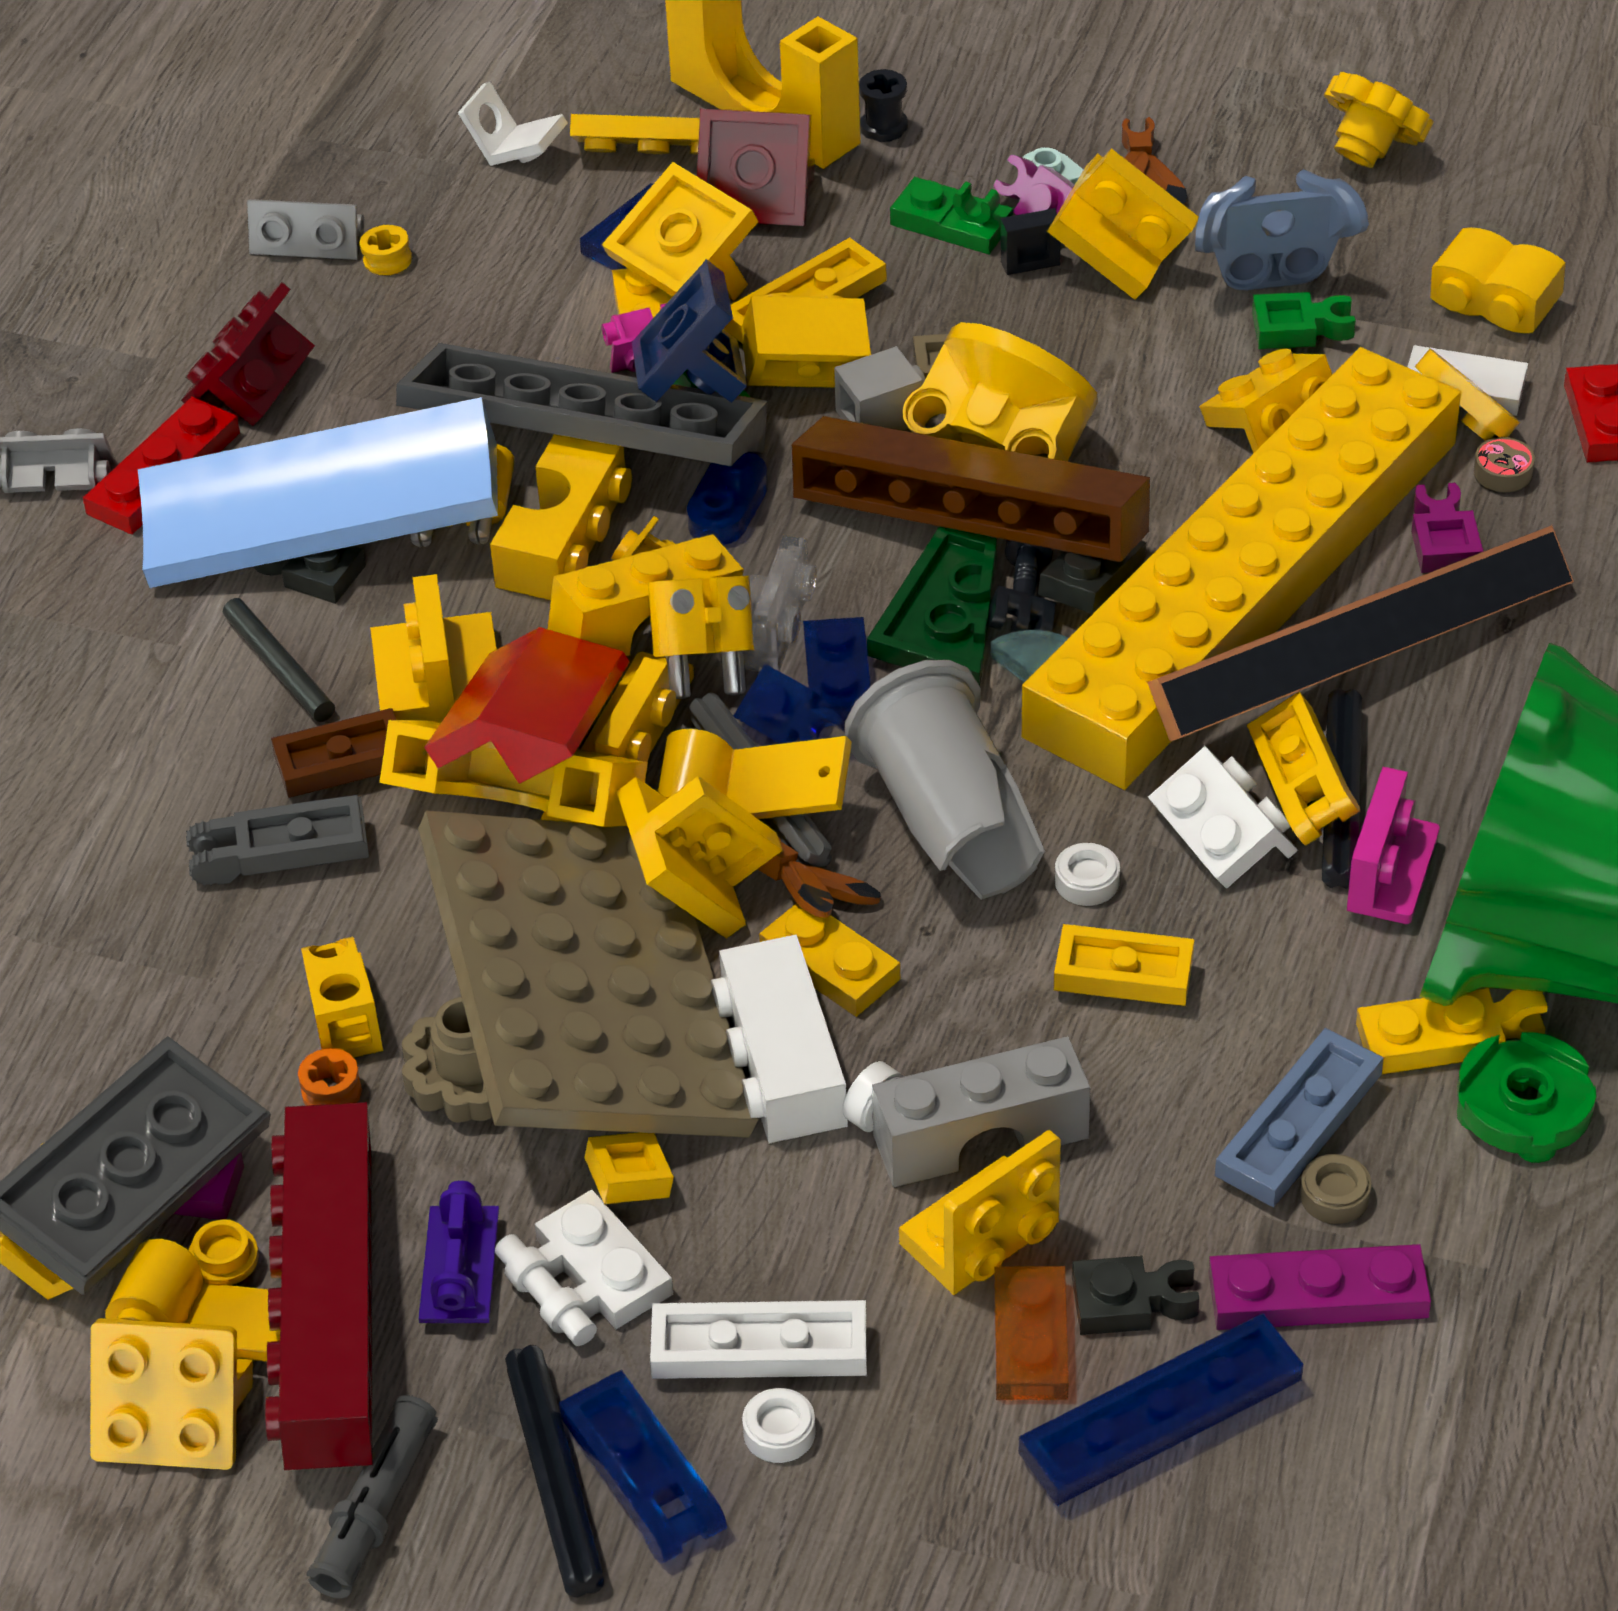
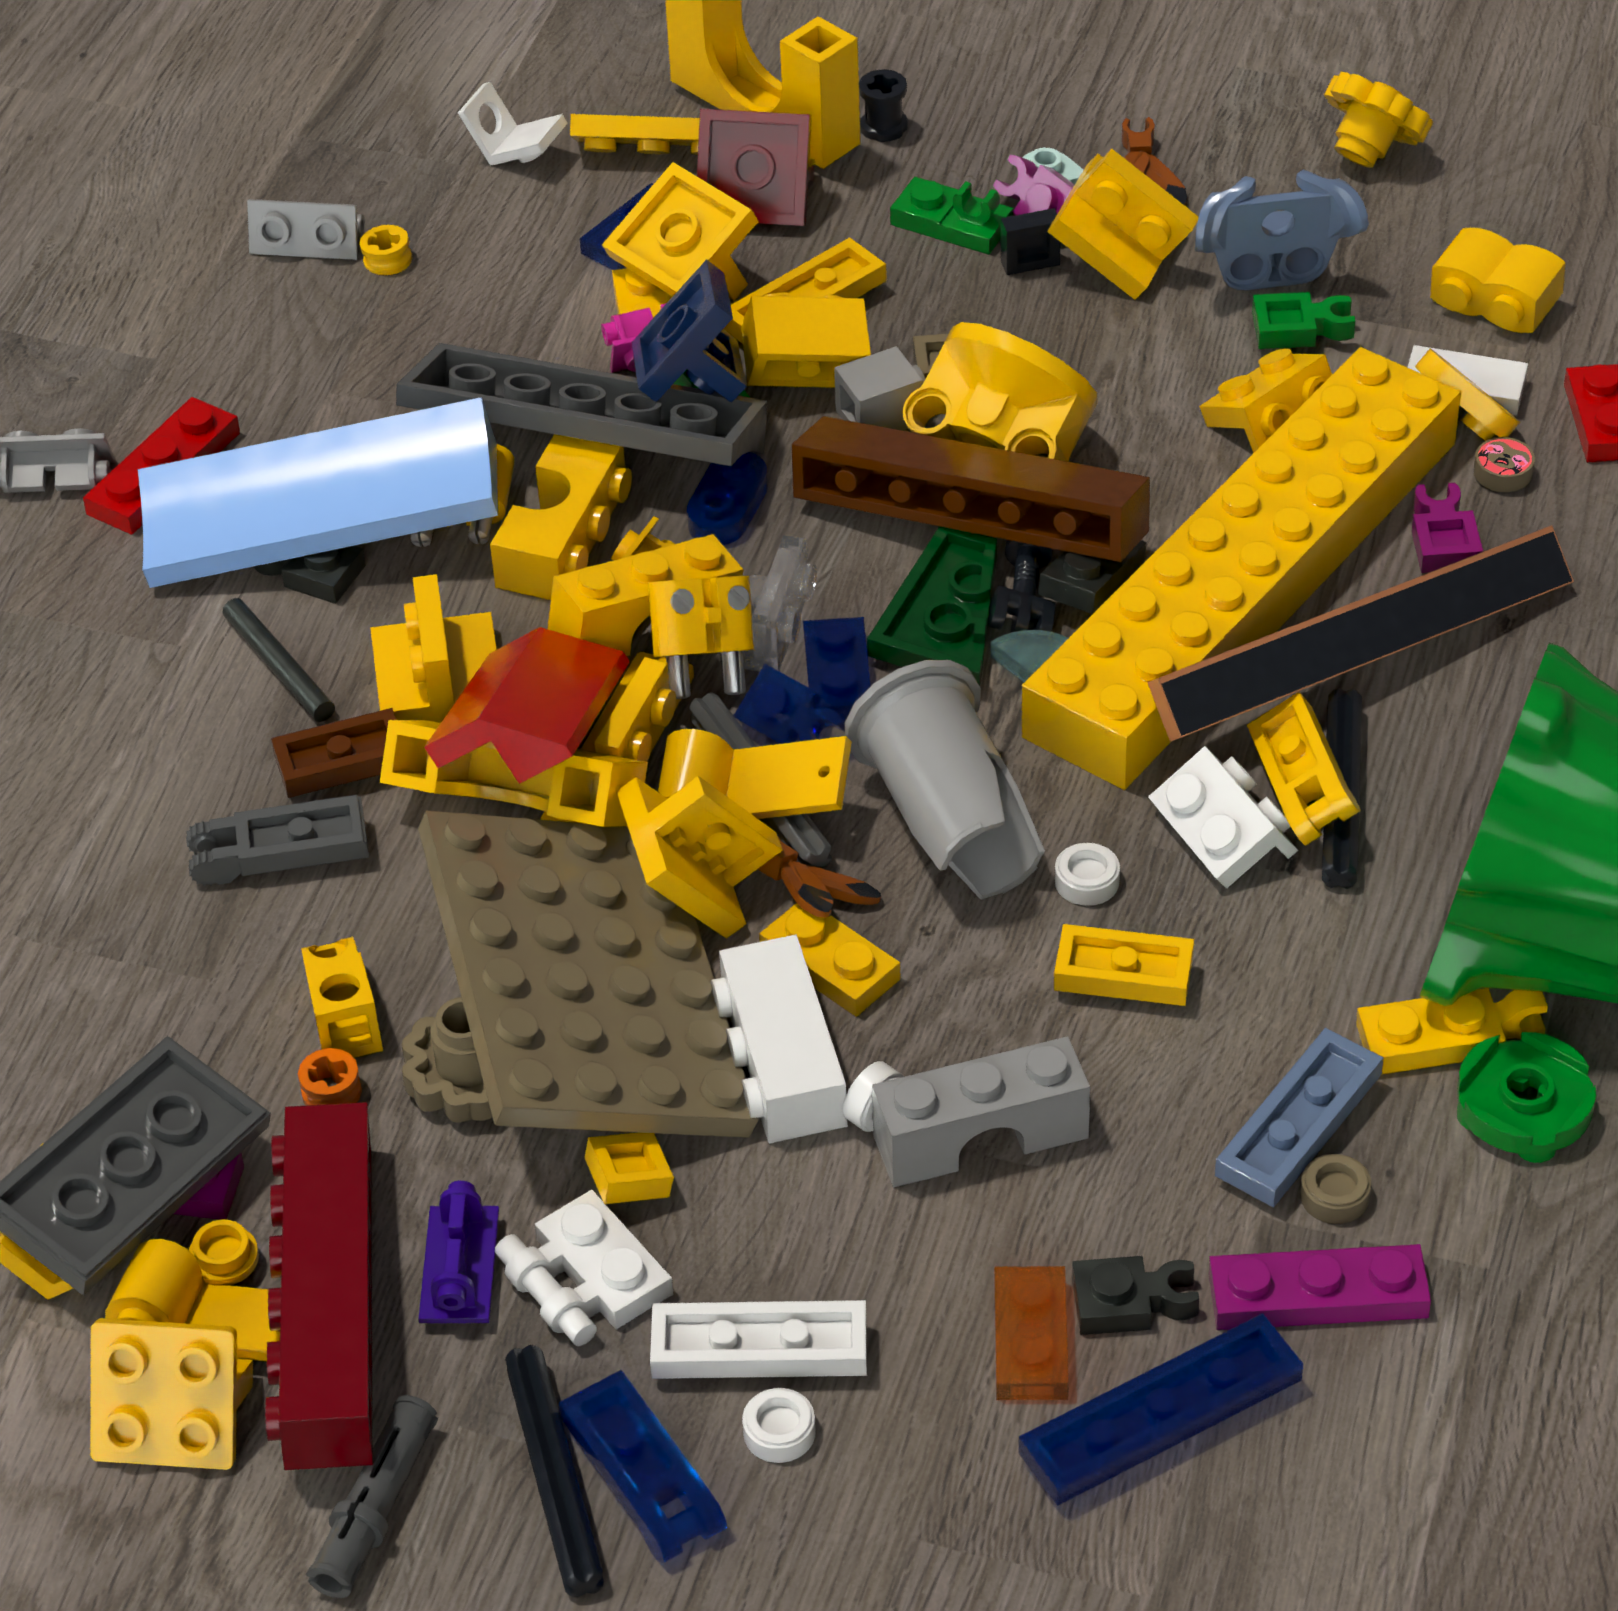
dark red bracket [181,282,315,426] -> none
yellow bracket [899,1130,1061,1295] -> none
dark pink bracket [1347,767,1440,924] -> none

